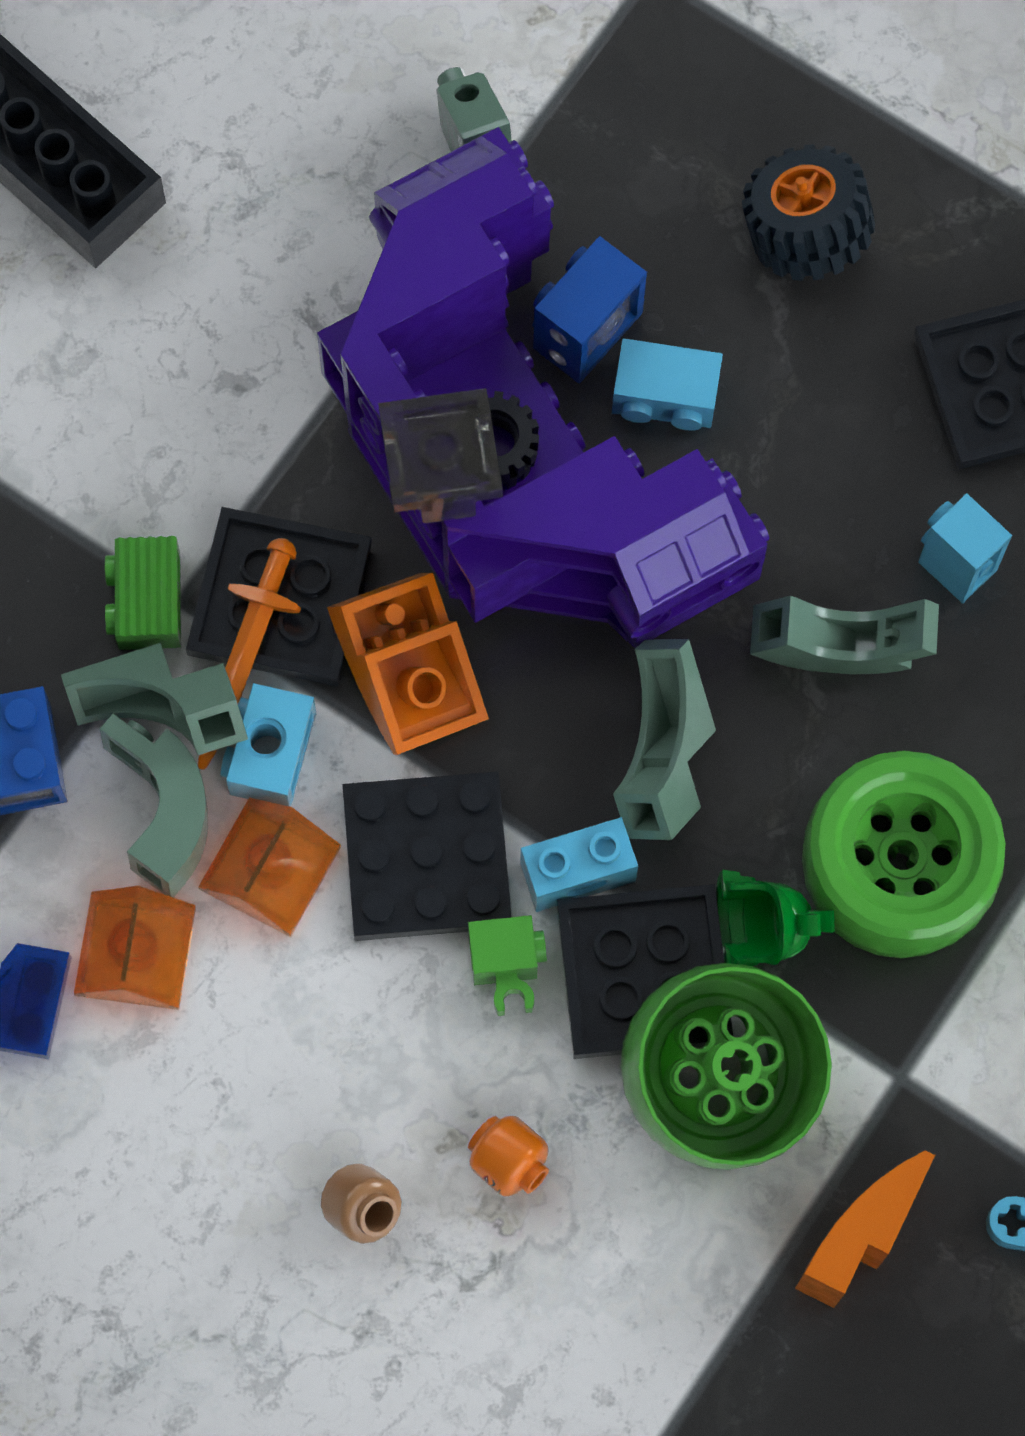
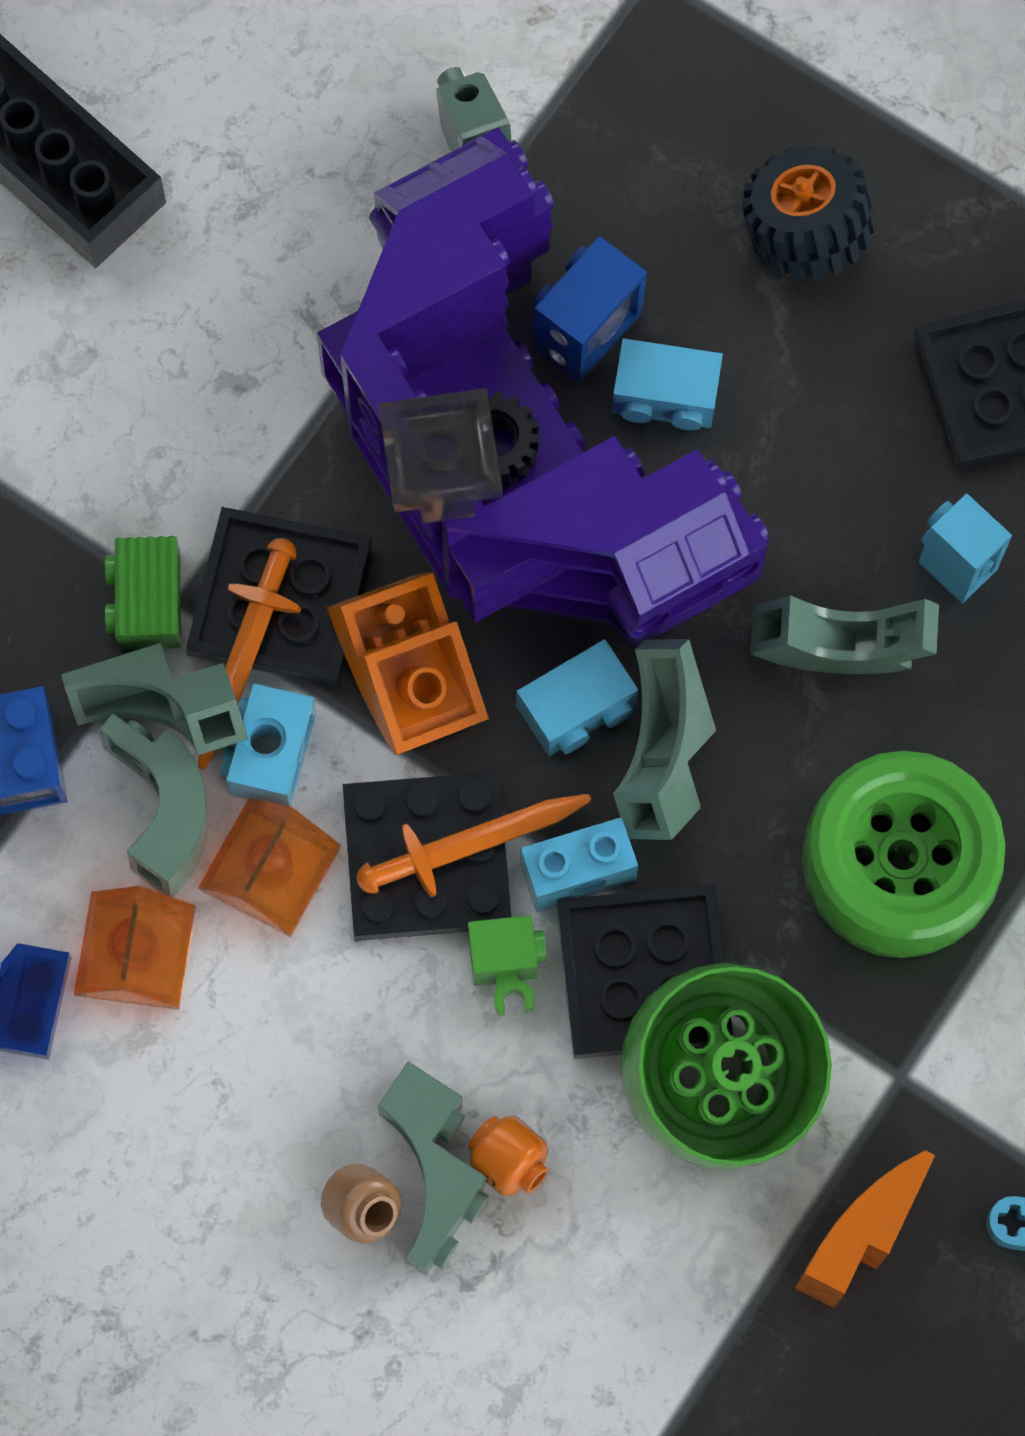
green helmet [716,869,835,966] -> none
none -> orange sword [357,794,591,897]
none -> sand green arch [378,1061,489,1276]
none -> medium azure brick [516,639,638,757]

